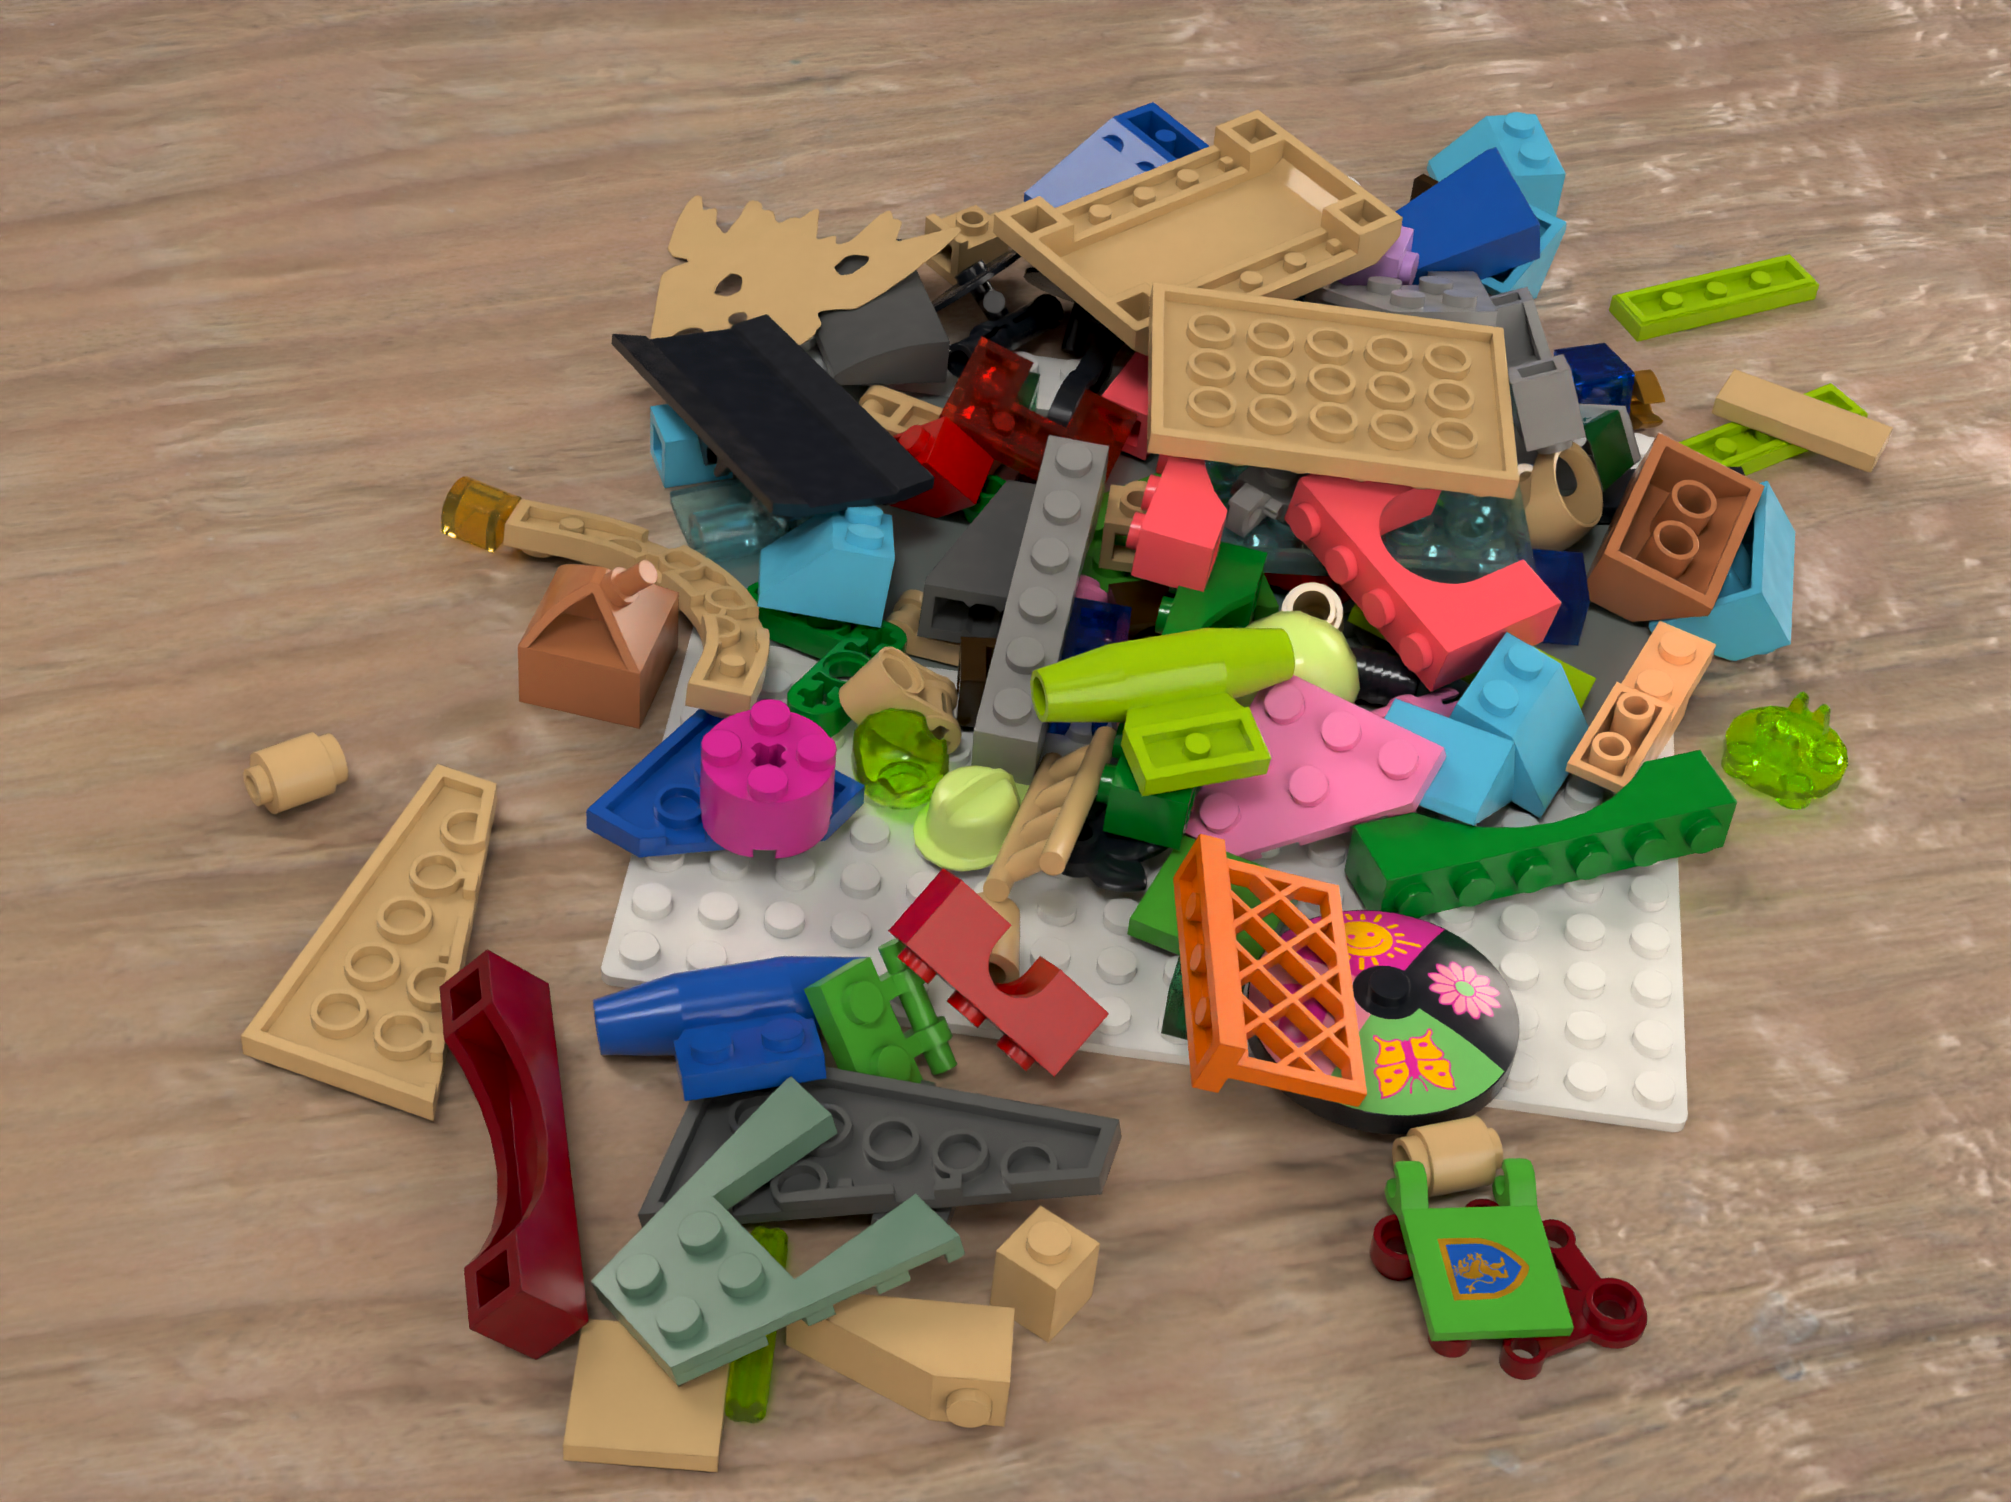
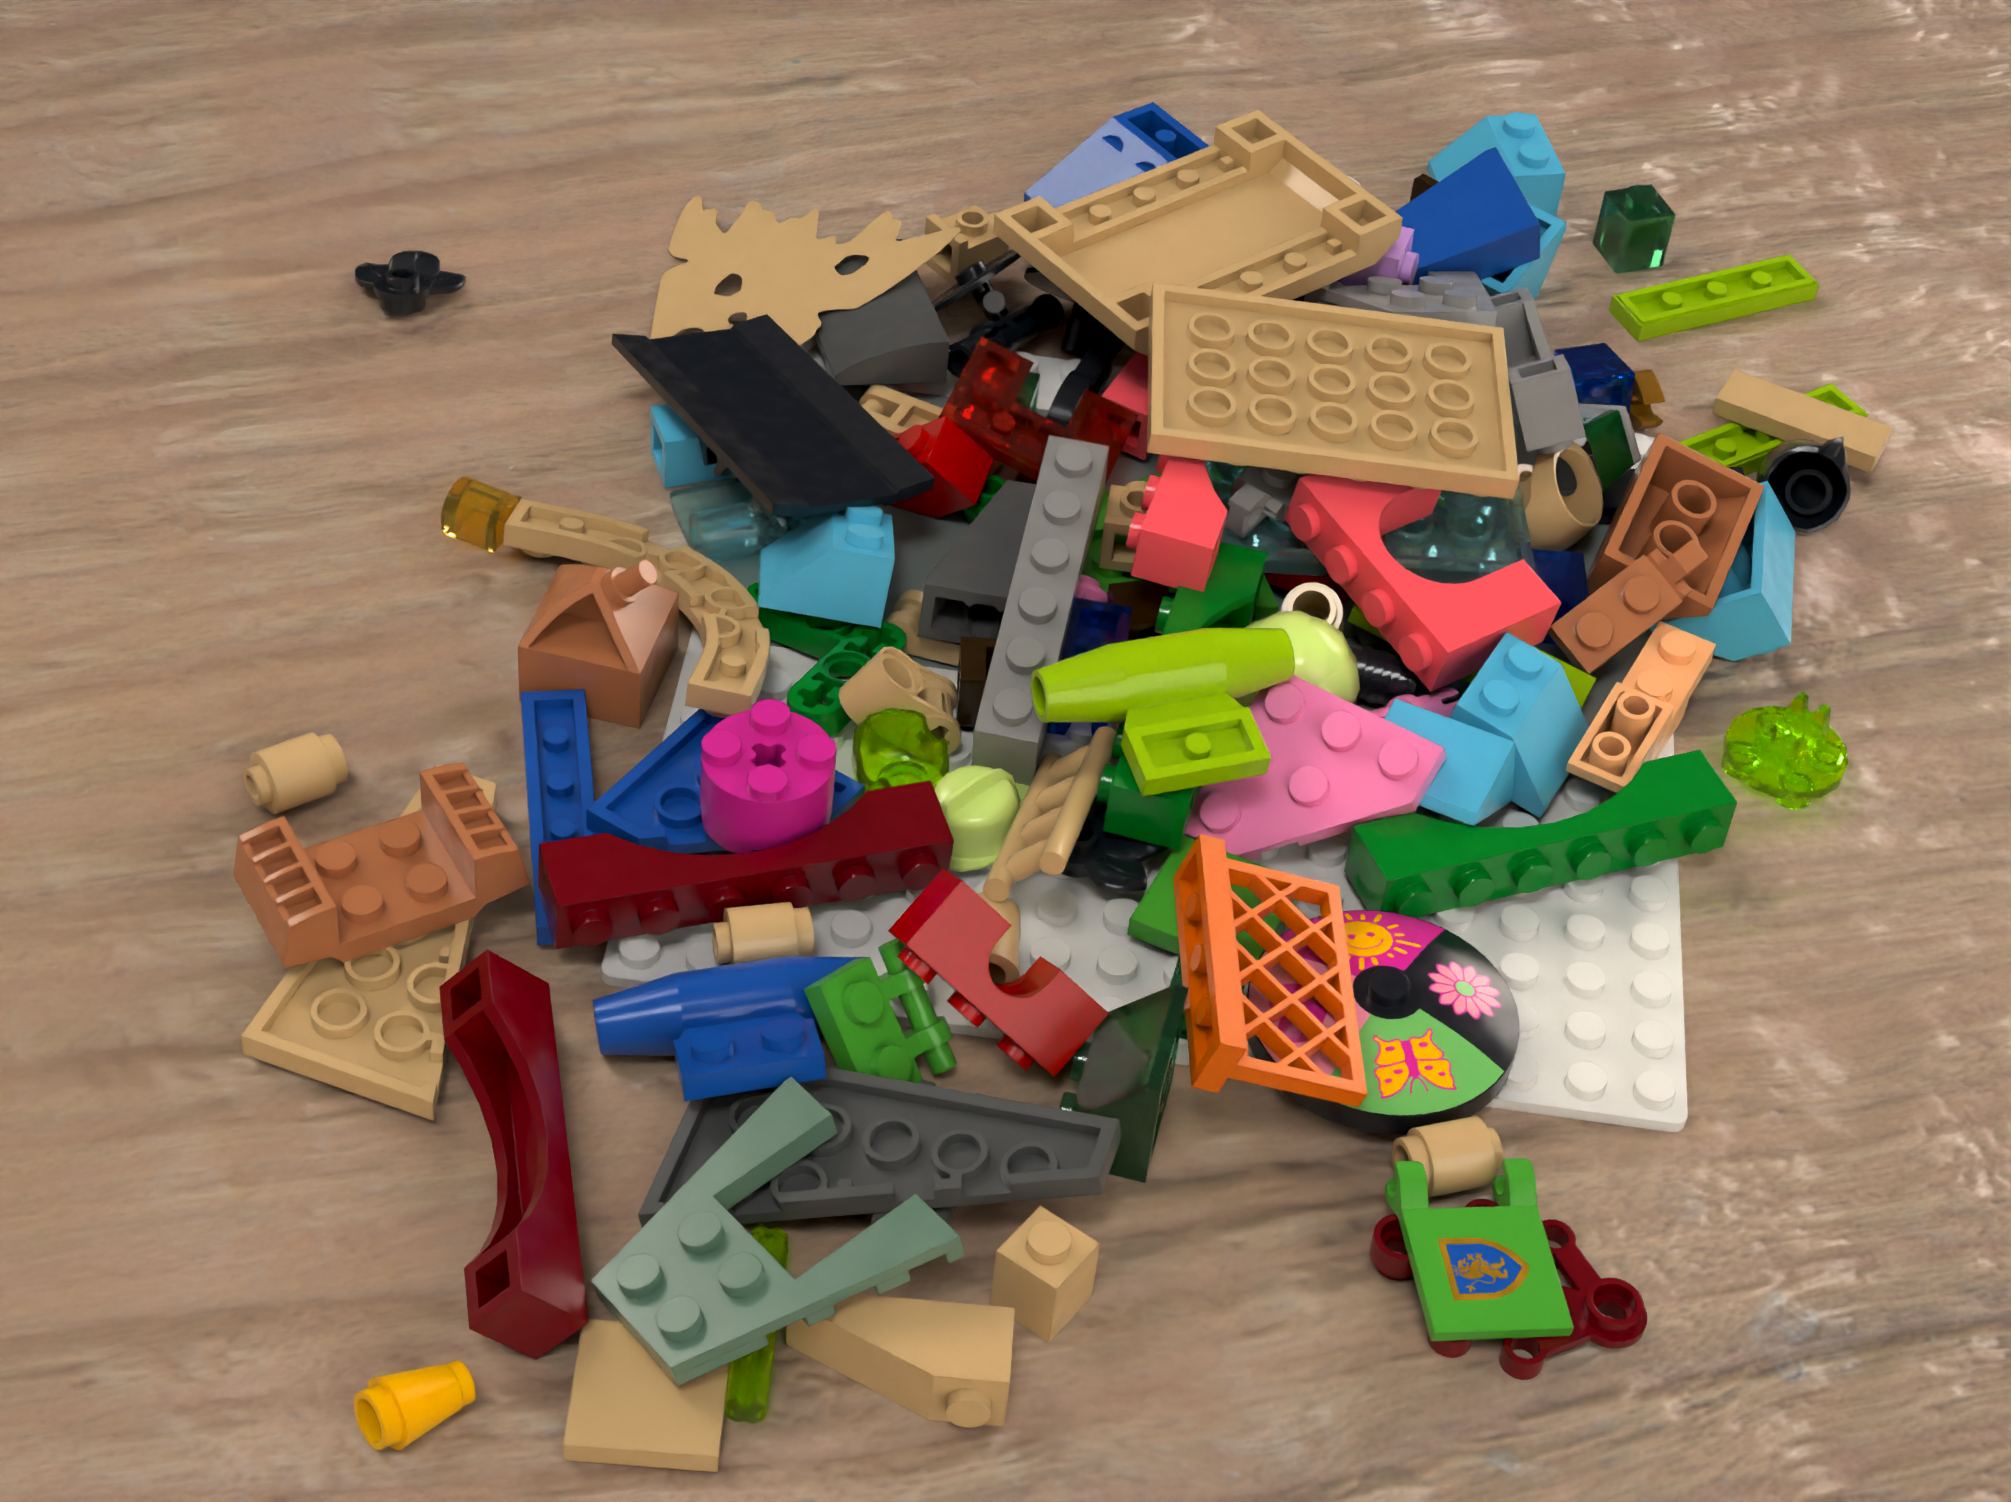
none -> nougat plate [233,762,530,968]
none -> yellow cone [354,1360,476,1451]
none -> black plate [355,250,466,314]
none -> blue plate [521,689,596,945]
none -> dark red arch [537,780,954,949]
none -> tan brick [712,902,815,965]
none -> clear green slope [1059,985,1189,1183]
none -> nougat hinge [1547,538,1709,675]
none -> clear green brick [1592,184,1676,274]
none -> black hat [1756,436,1851,533]

